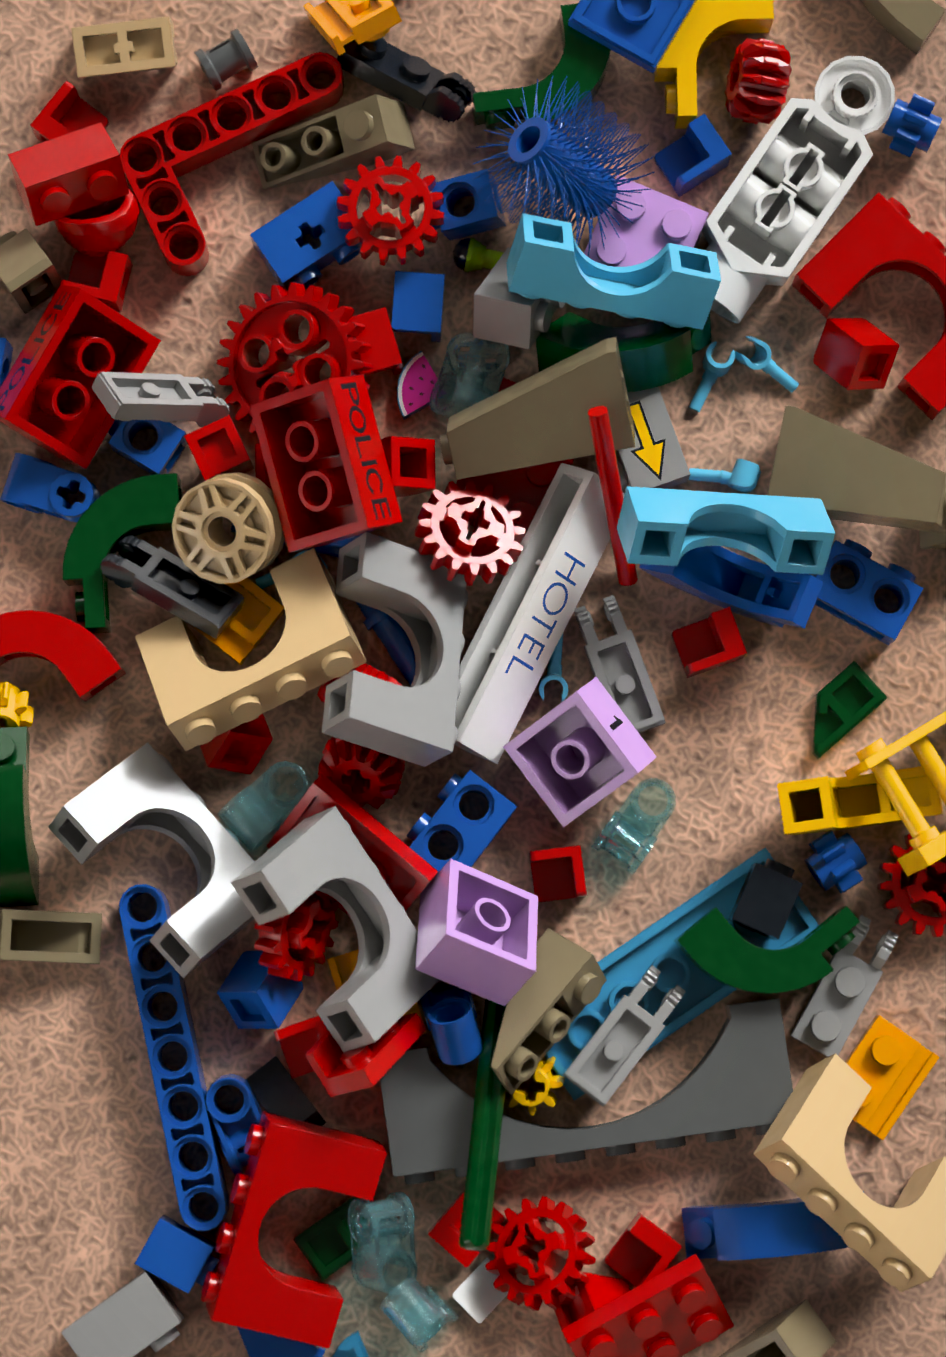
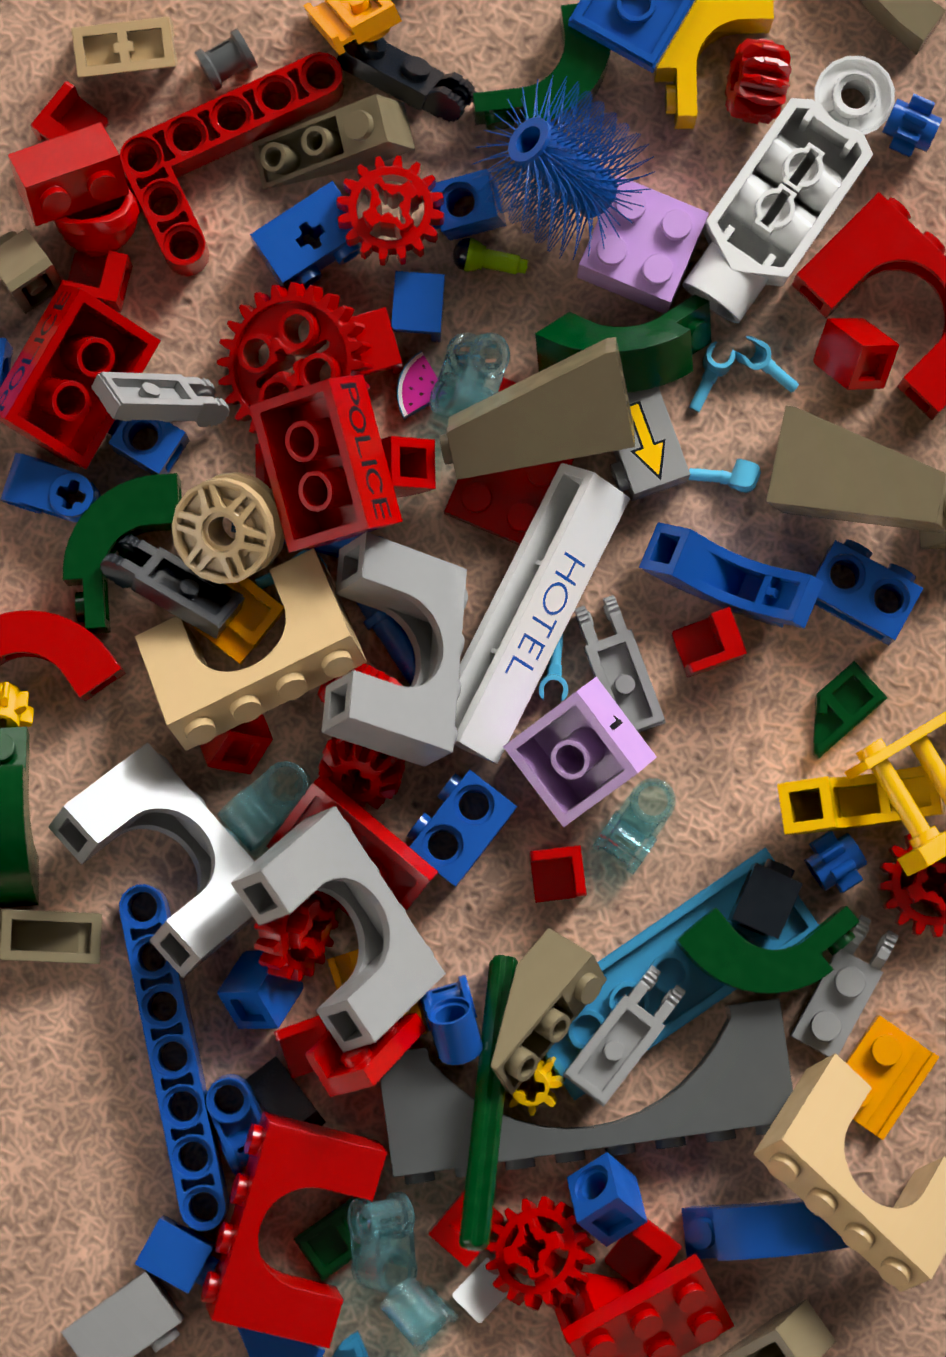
red panel [184,415,255,481] -> none
gear [414,480,526,586] -> none
lavender brick [415,858,538,1006] -> none
light grey brick [473,247,565,349] -> none
medium azure arch [506,213,721,330] -> none
red bar [587,406,638,586] -> none
medium azure arch [617,486,835,575] -> none
blue panel [654,113,732,197] -> none
none -> blue brick [567,1152,648,1247]

